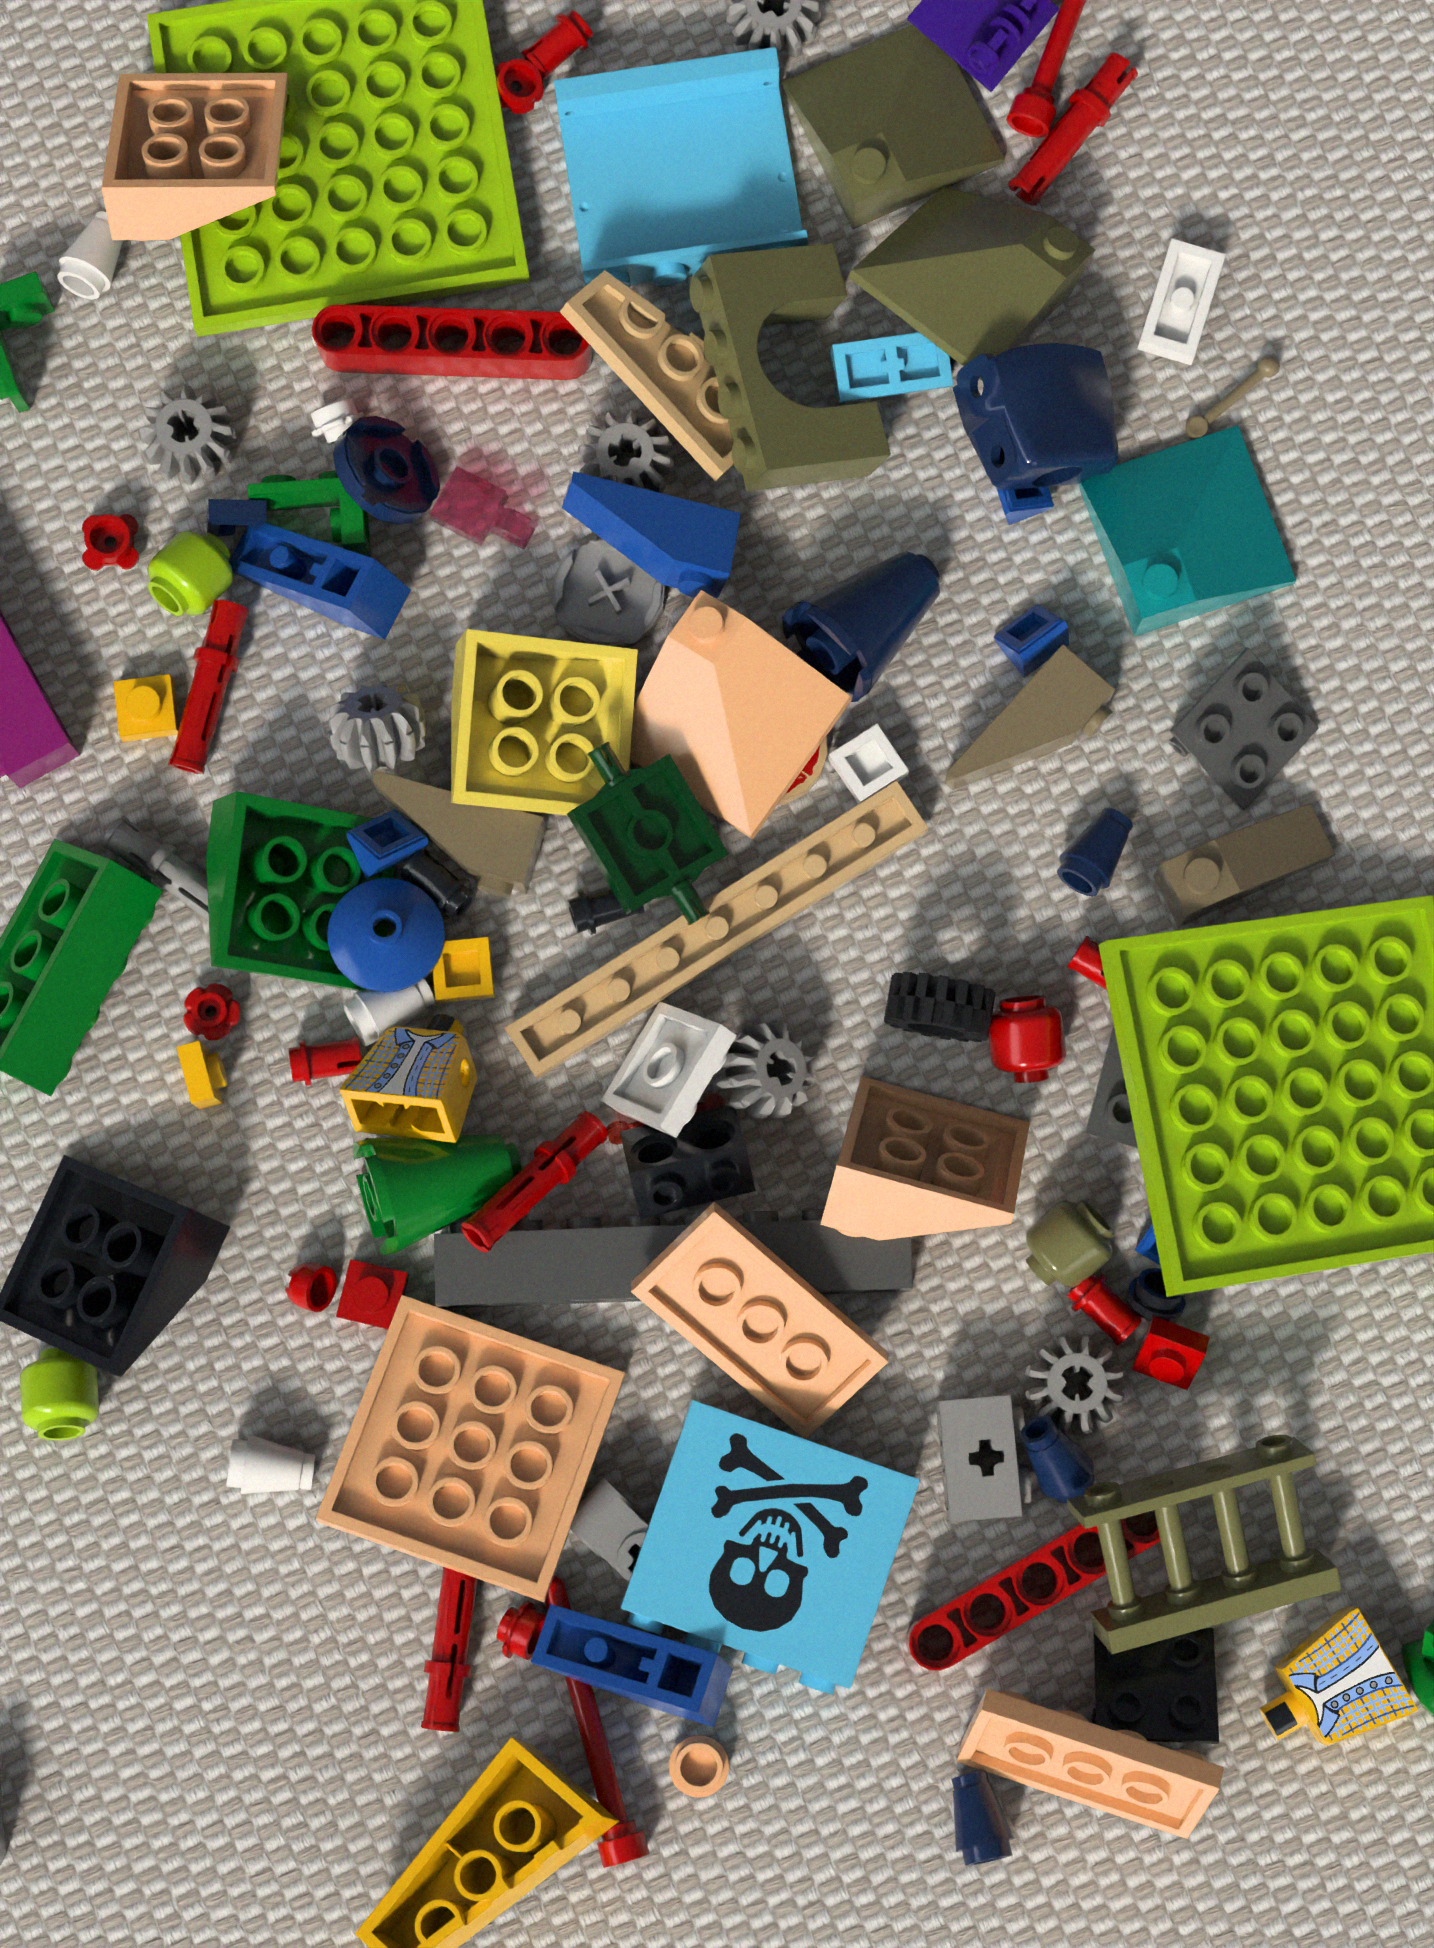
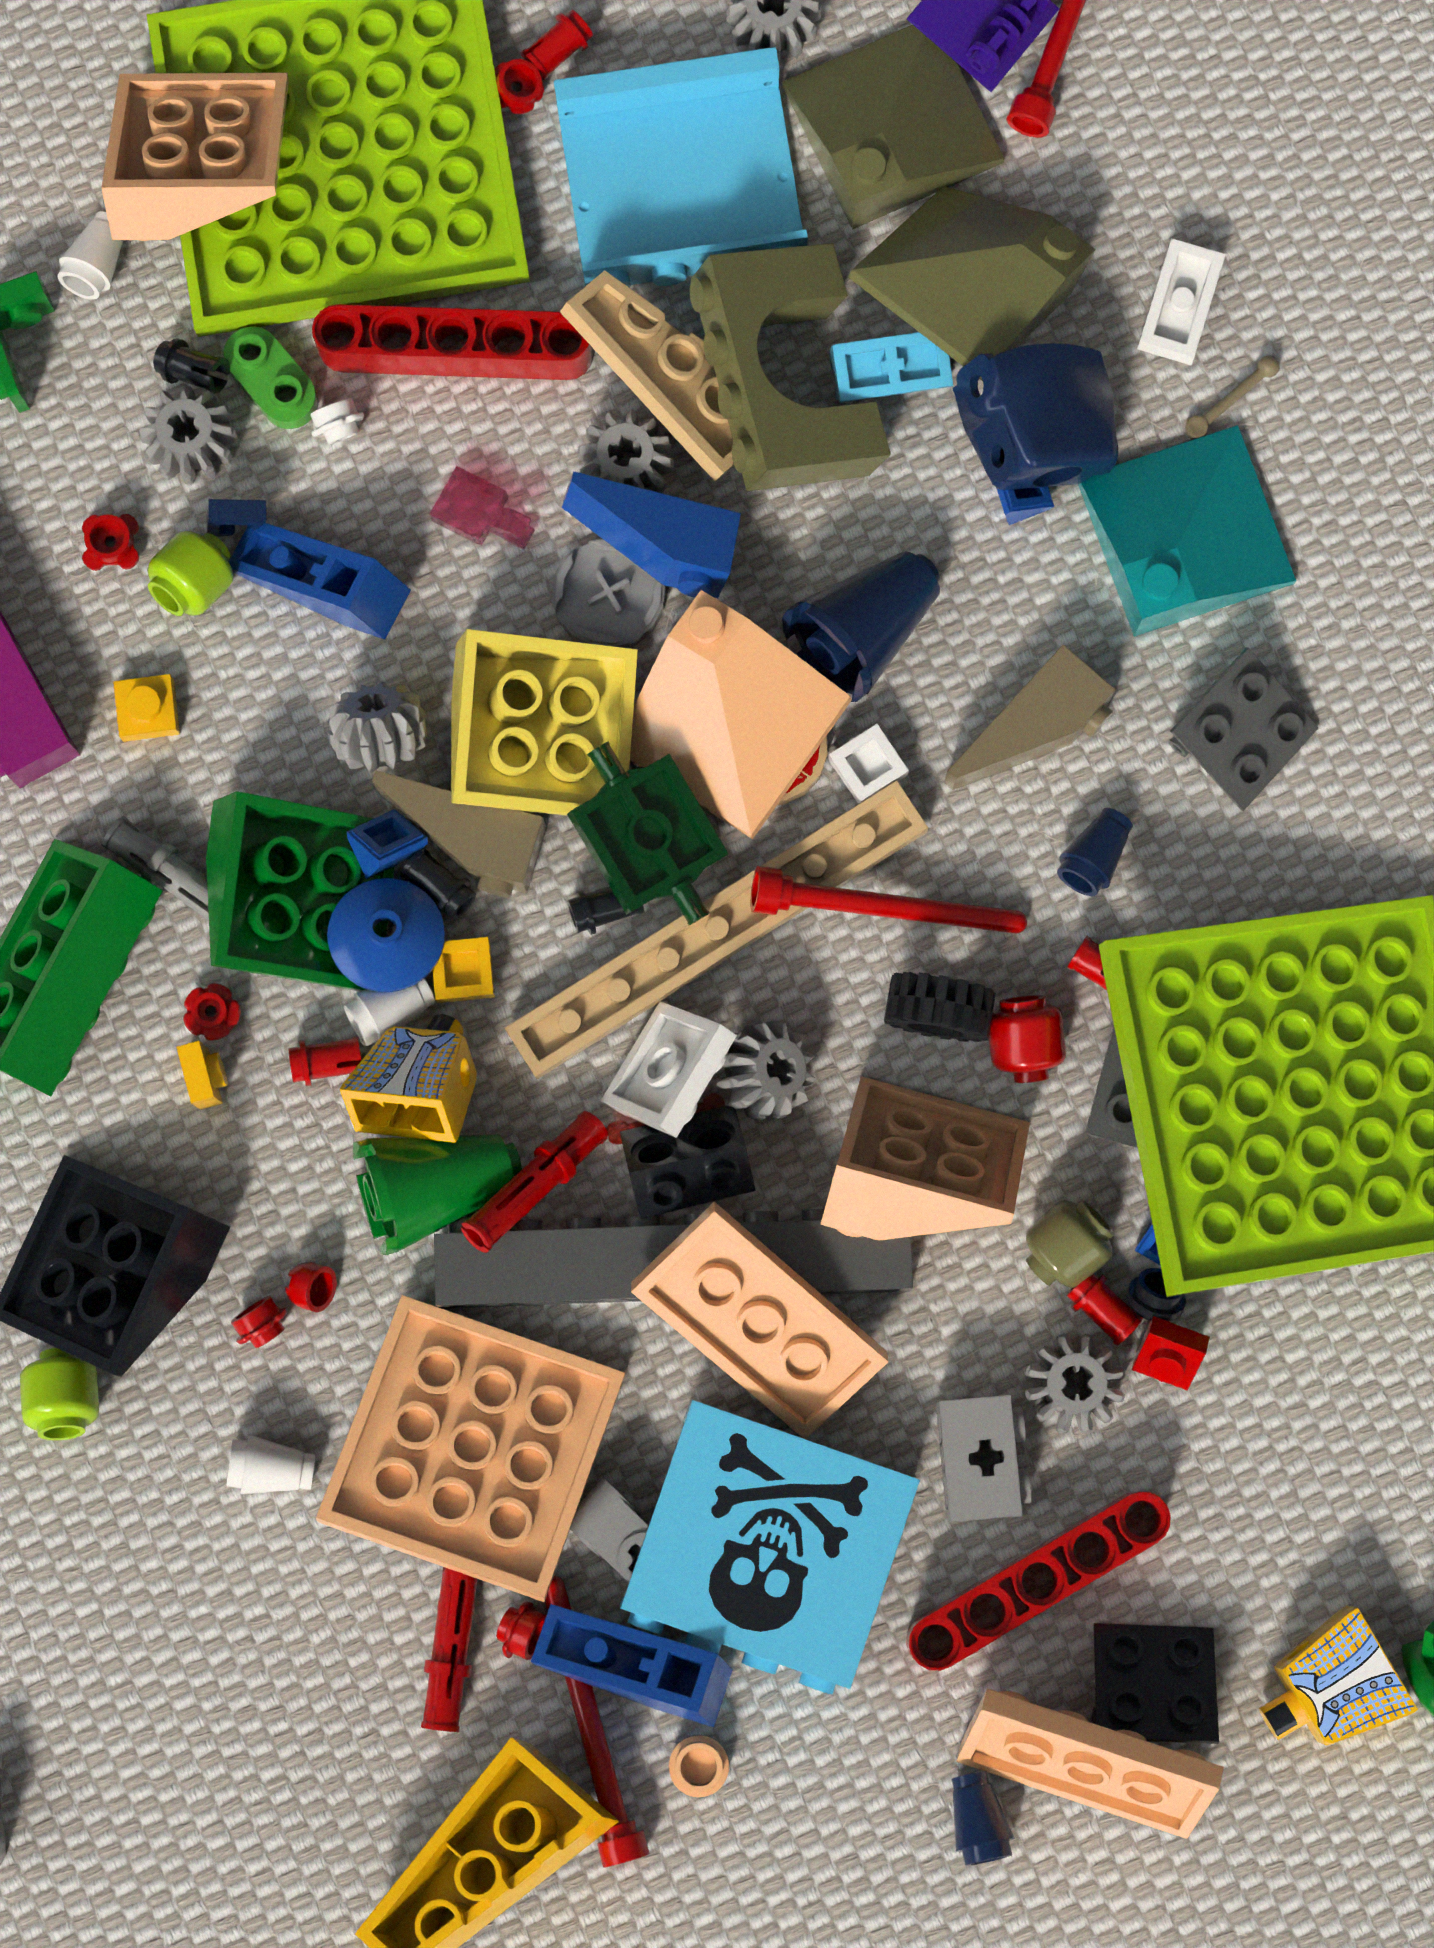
red pin [168,599,250,775] -> none
green bracket [247,470,371,557] -> none
dark blue tile [333,416,440,525] -> none
red plate [336,1259,410,1330] -> none
blue slope [993,604,1069,678] -> none
red pin [1008,52,1138,206] -> none
dark blue cone [1021,1416,1095,1503] -> none
olive fence [1067,1435,1341,1654] -> none
dark tan slope [1153,803,1336,927] -> none
none -> black pin [153,338,230,394]
none -> bright green plate [223,327,318,429]
none -> red plate [231,1295,287,1348]
none -> red piece [750,866,1028,934]

